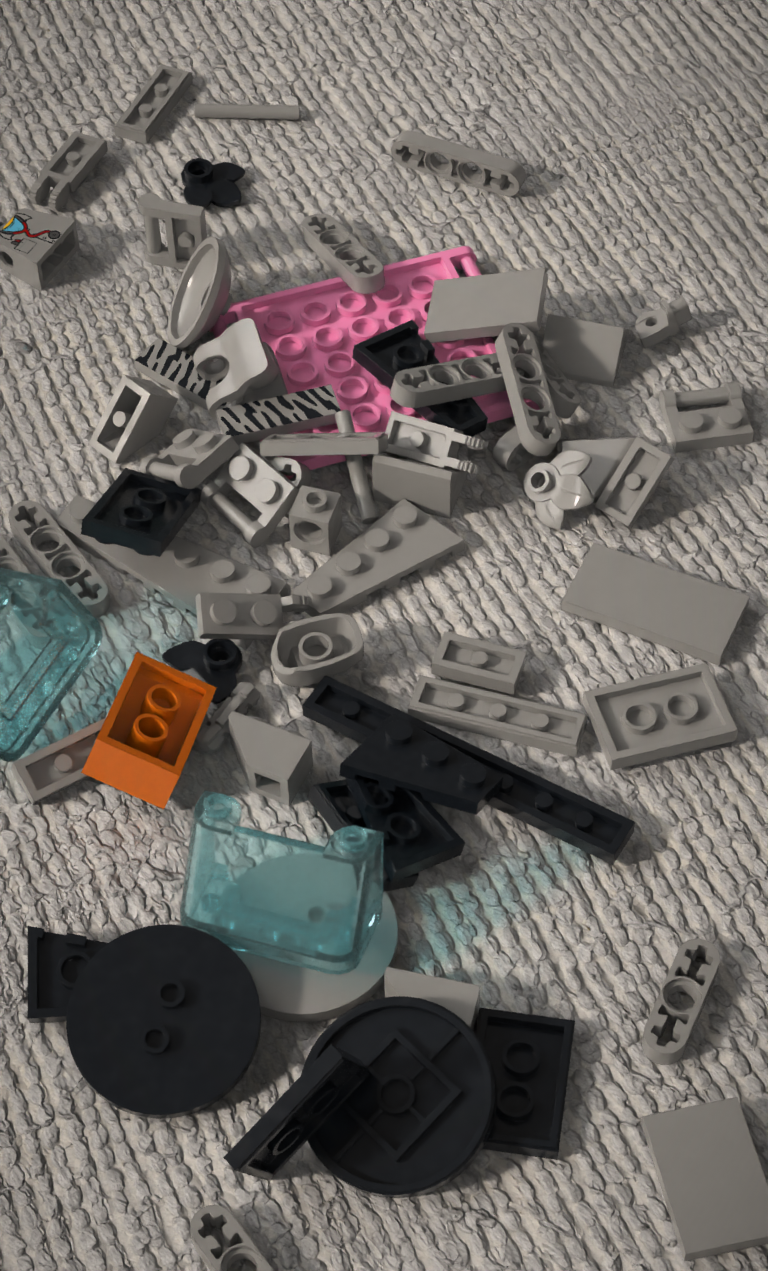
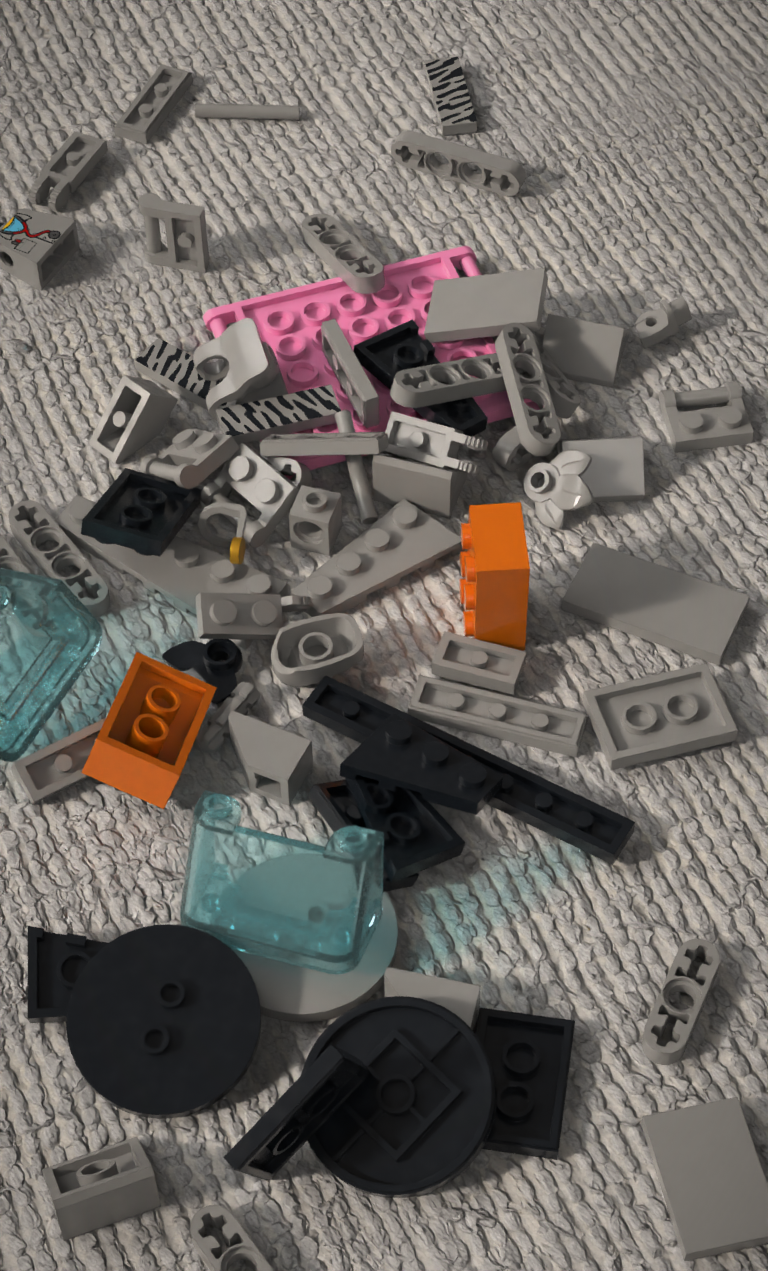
light grey dish [167,237,232,348] -> none
black plate [181,158,245,209] -> none
light grey plate [594,436,674,529] -> none
none -> light grey slope [42,1137,161,1241]
none -> light grey piece [198,502,248,564]
none -> light grey tile [321,319,379,428]
none -> light grey tile [424,57,477,136]
none -> orange brick [459,502,530,651]

